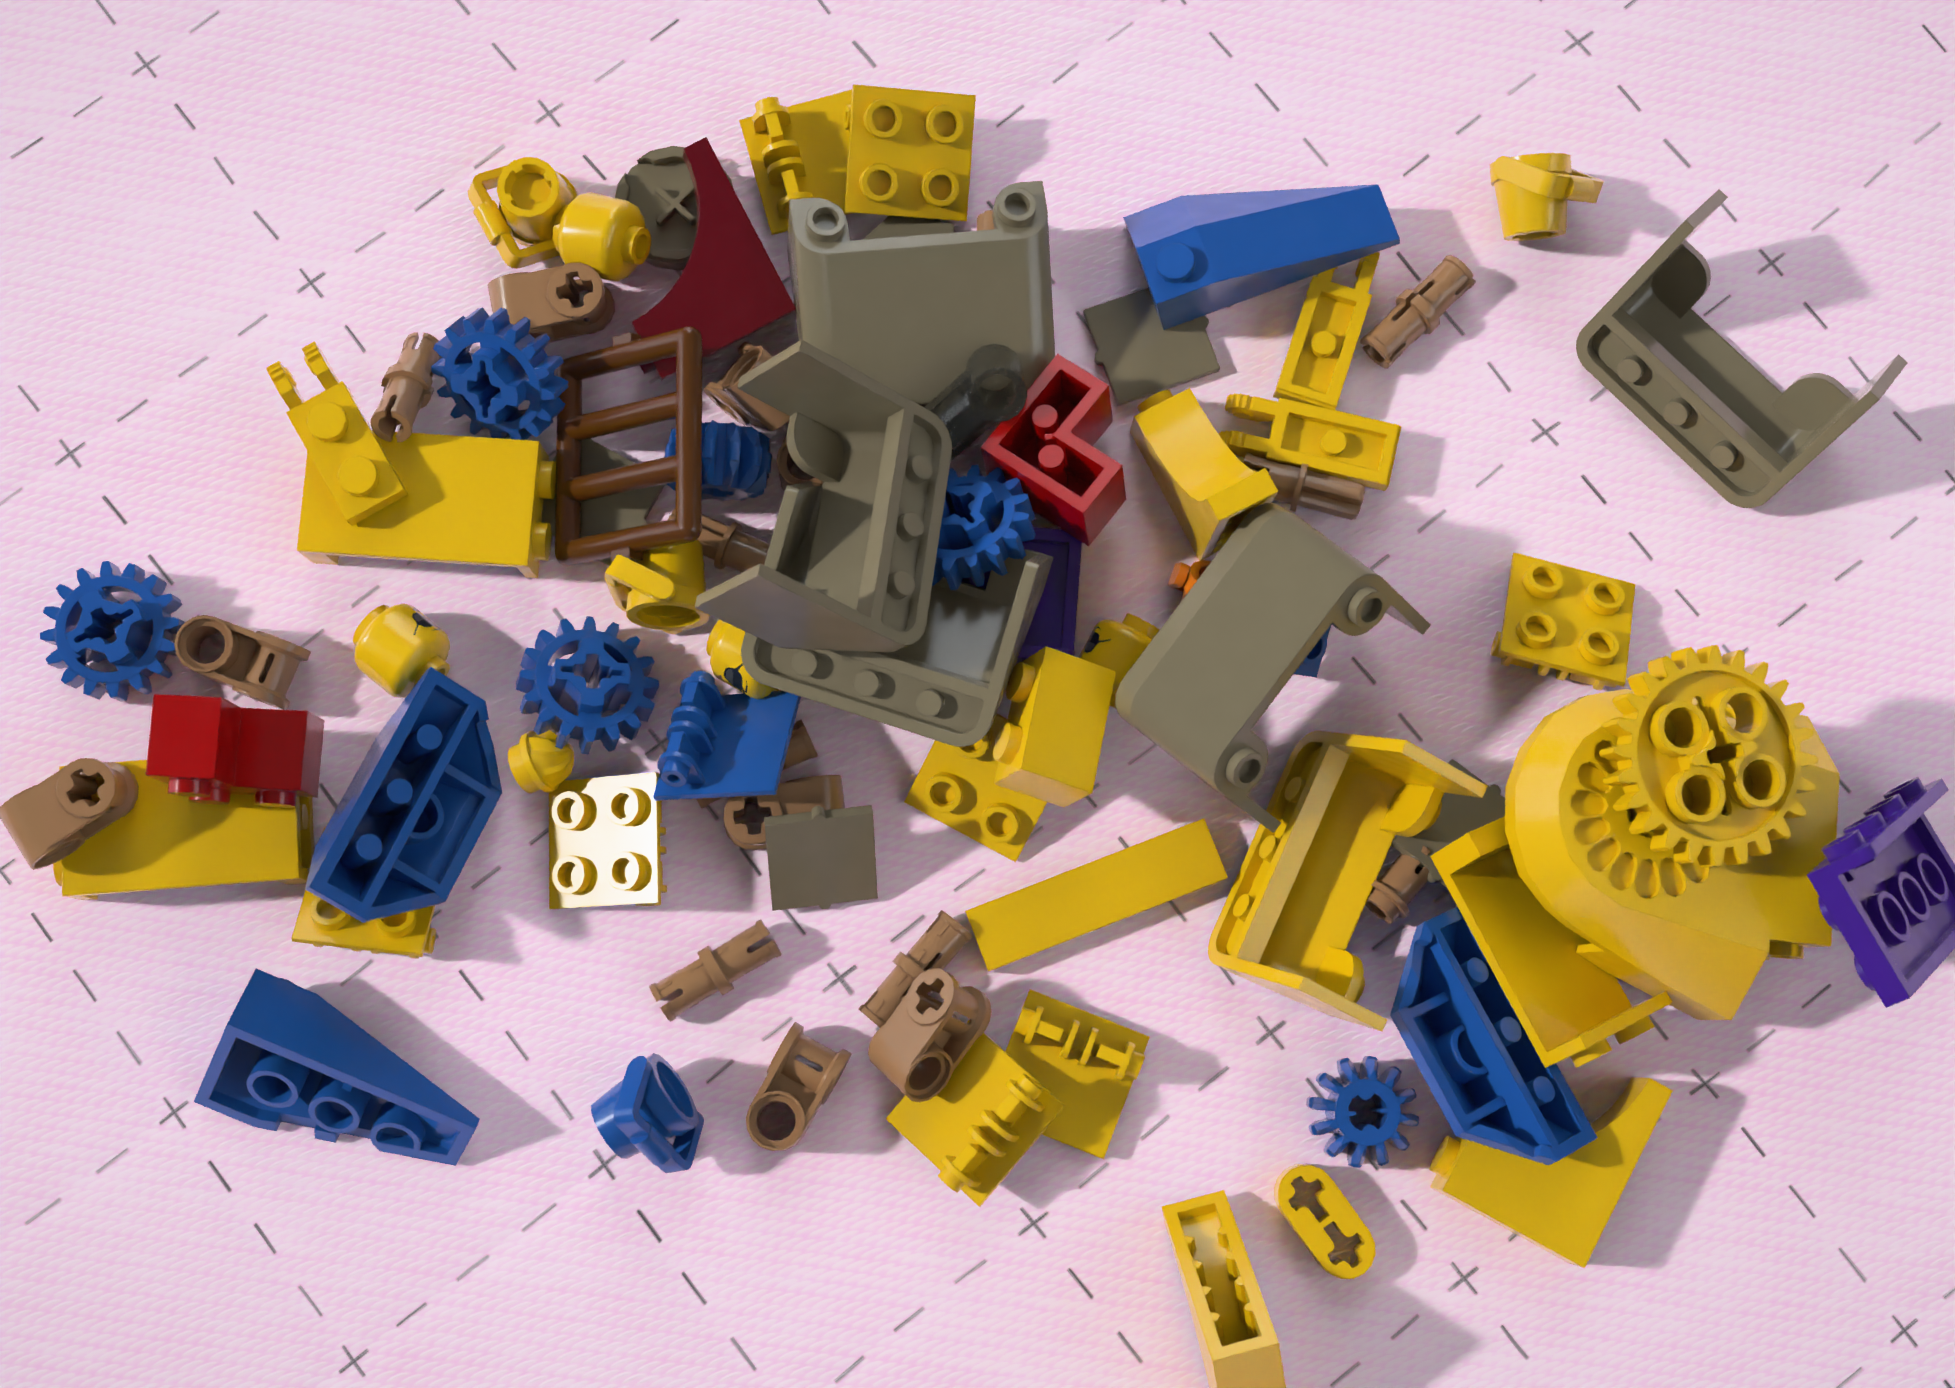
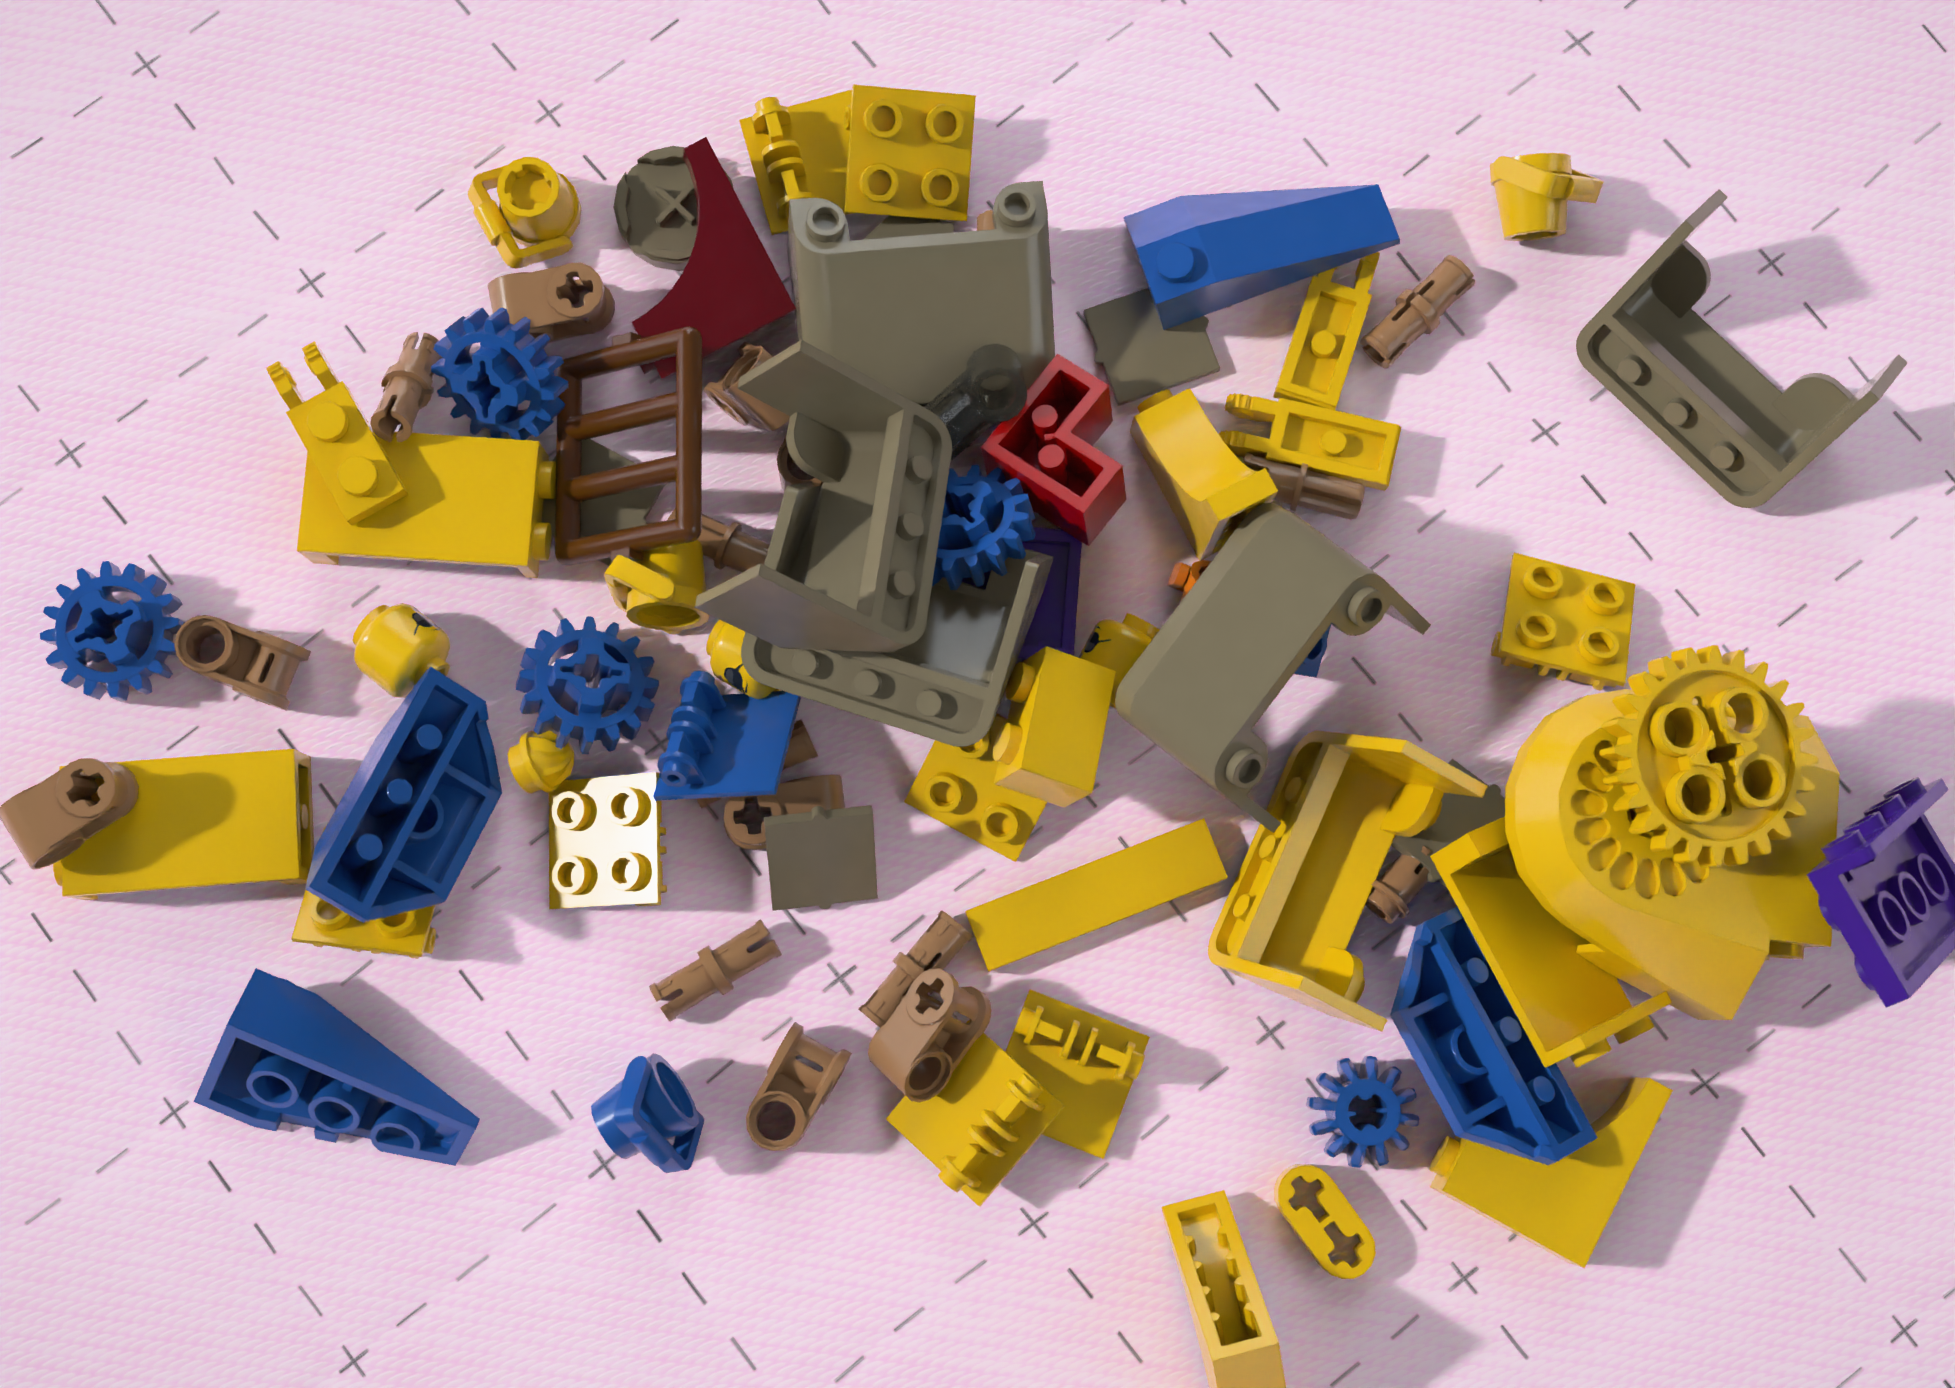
red brick [145,694,325,808] -> none
yellow head [553,192,651,282] -> none
blue gear [664,420,772,502] -> none

